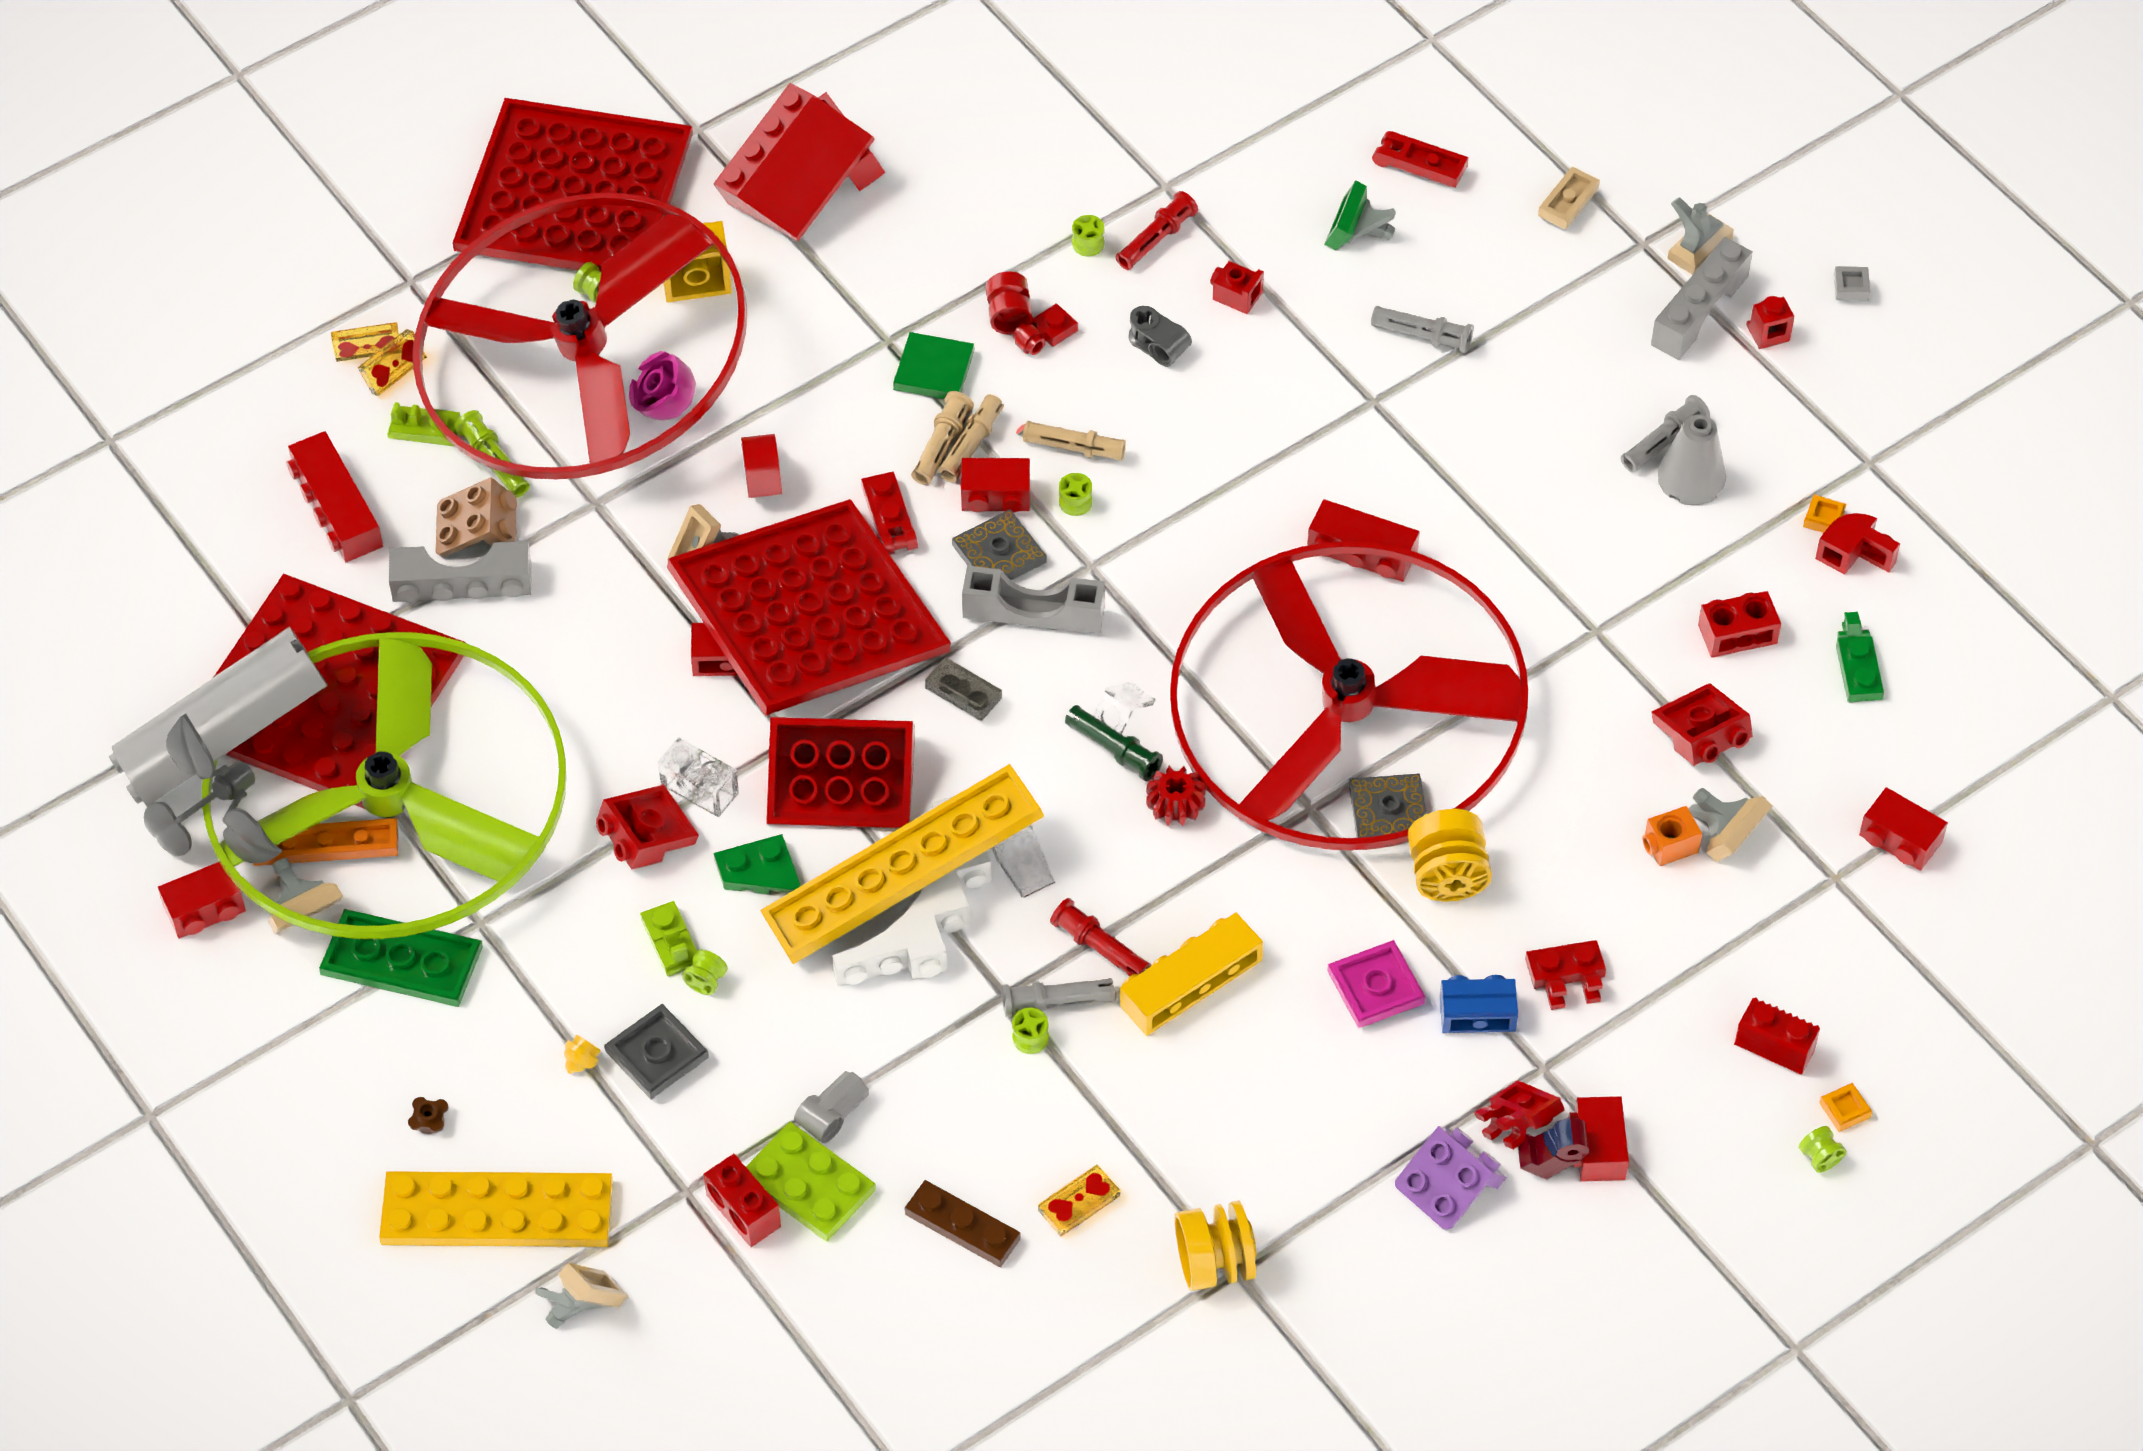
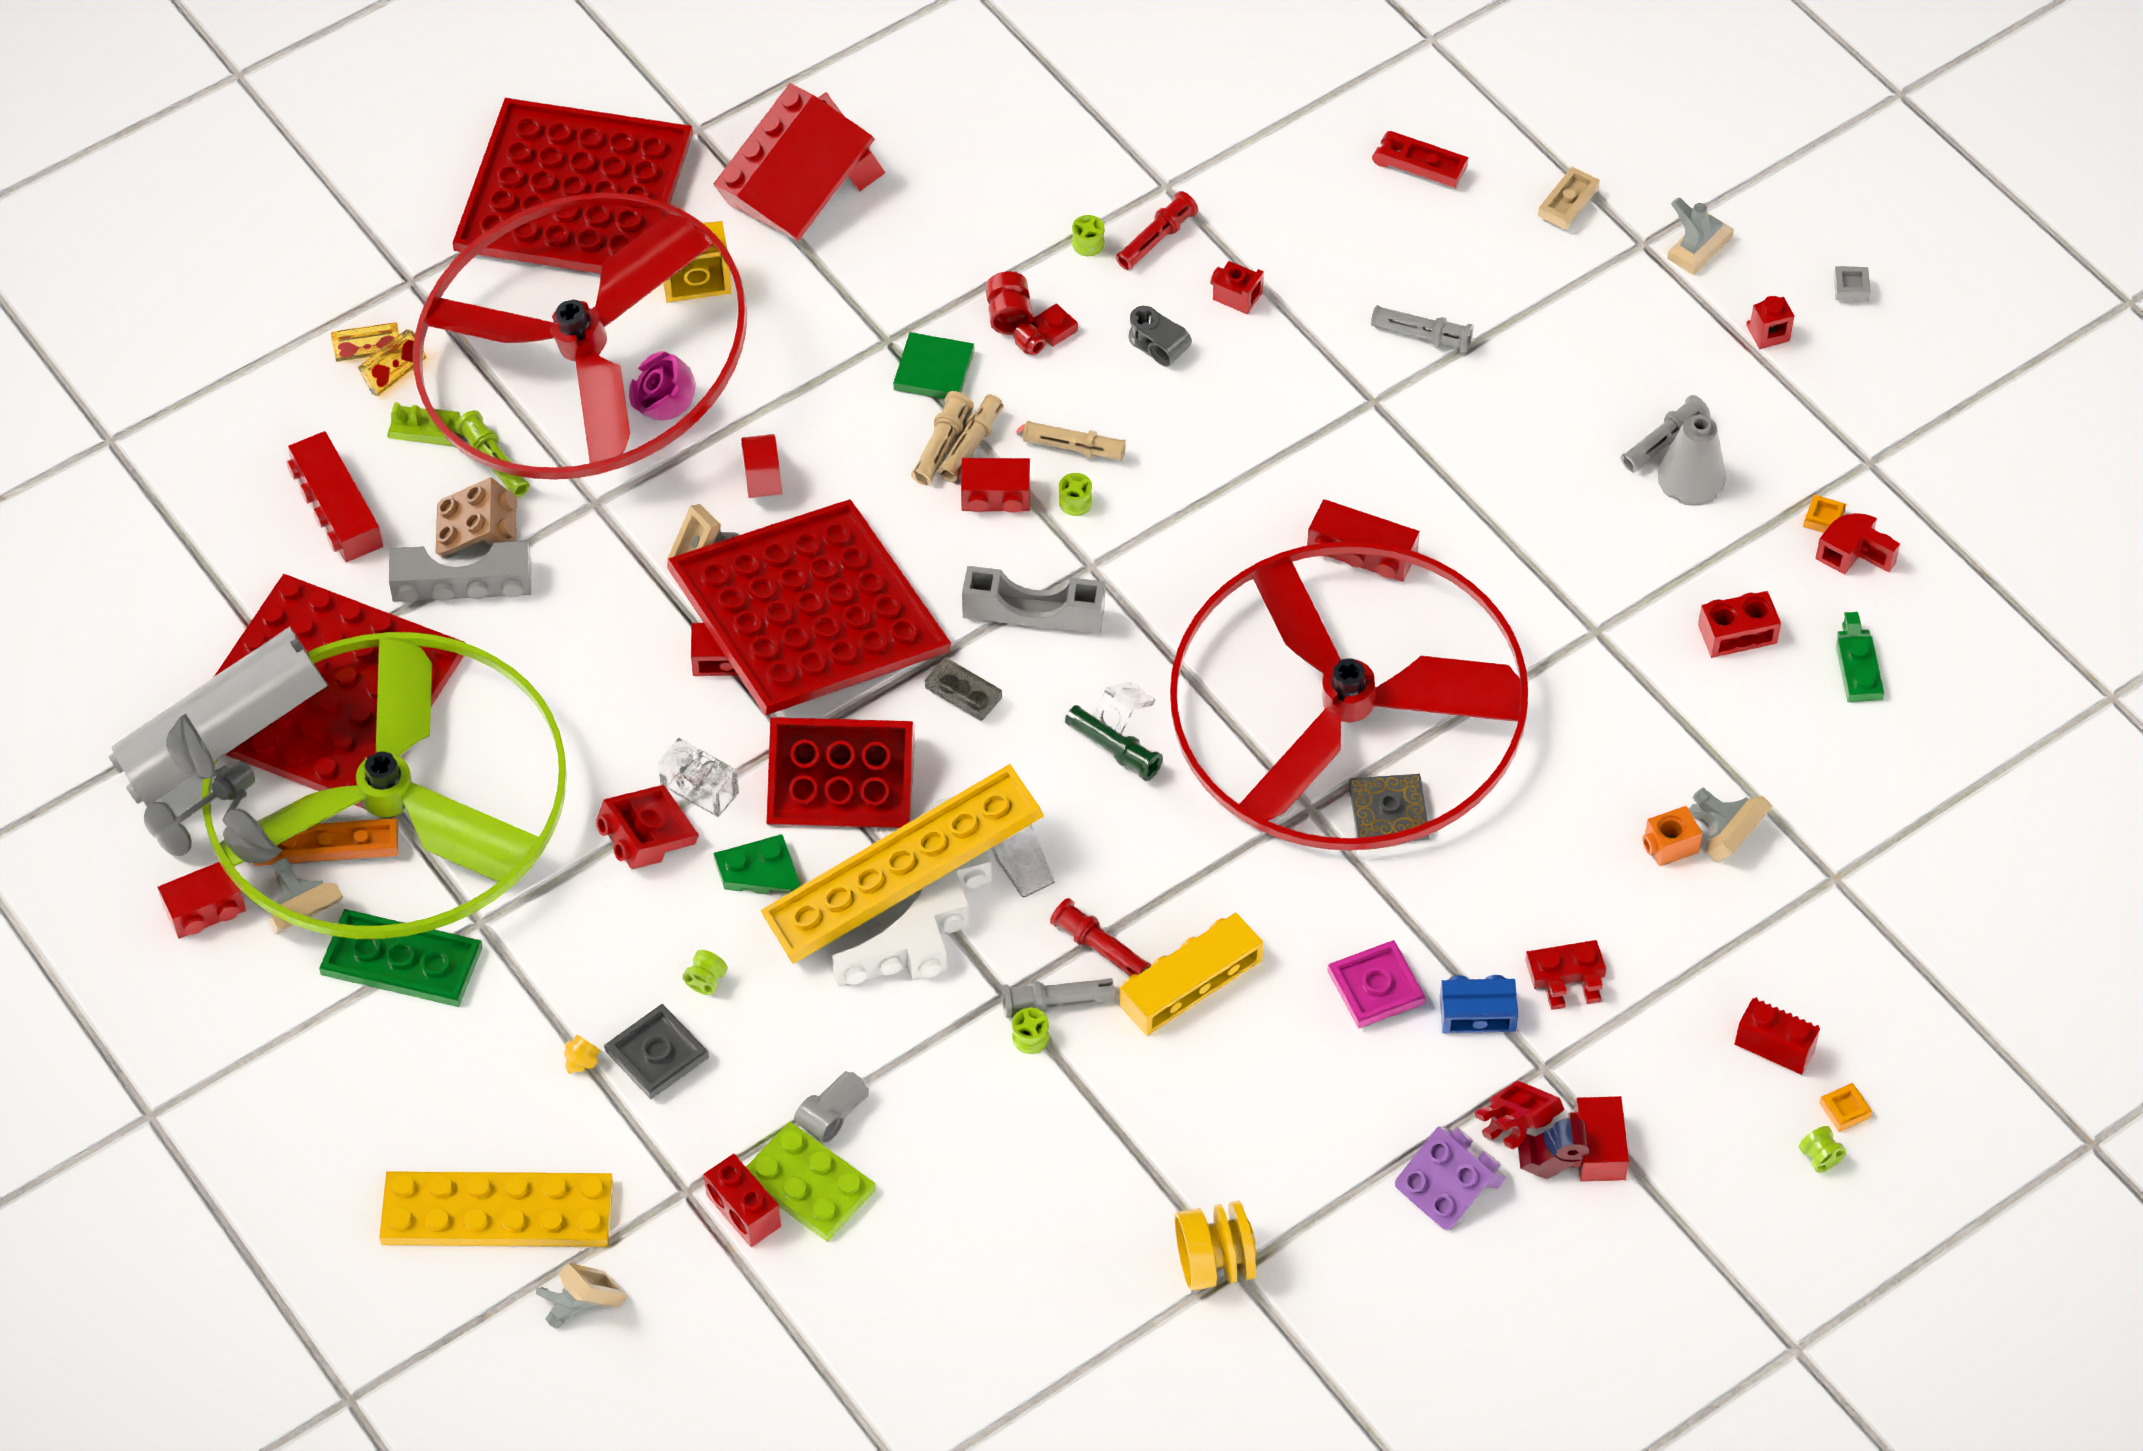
reddish brown plate [408,1097,449,1134] -> none
lime wheel [573,262,601,303] -> none
lime plate [640,900,697,977] -> none
red plate [861,471,918,555] -> none
reddish brown plate [904,1180,1021,1268] -> none
dark grey plate [952,509,1047,580] -> none
clear yellow tile [1038,1164,1121,1237] -> none
red gear [1146,765,1206,827] -> none
piece [1324,180,1396,251] -> none
yellow wheel [1408,808,1492,902] -> none
light grey arch [1651,237,1753,360] -> none
red plate [1651,683,1753,766] -> none
red brick [1859,787,1948,871] -> none

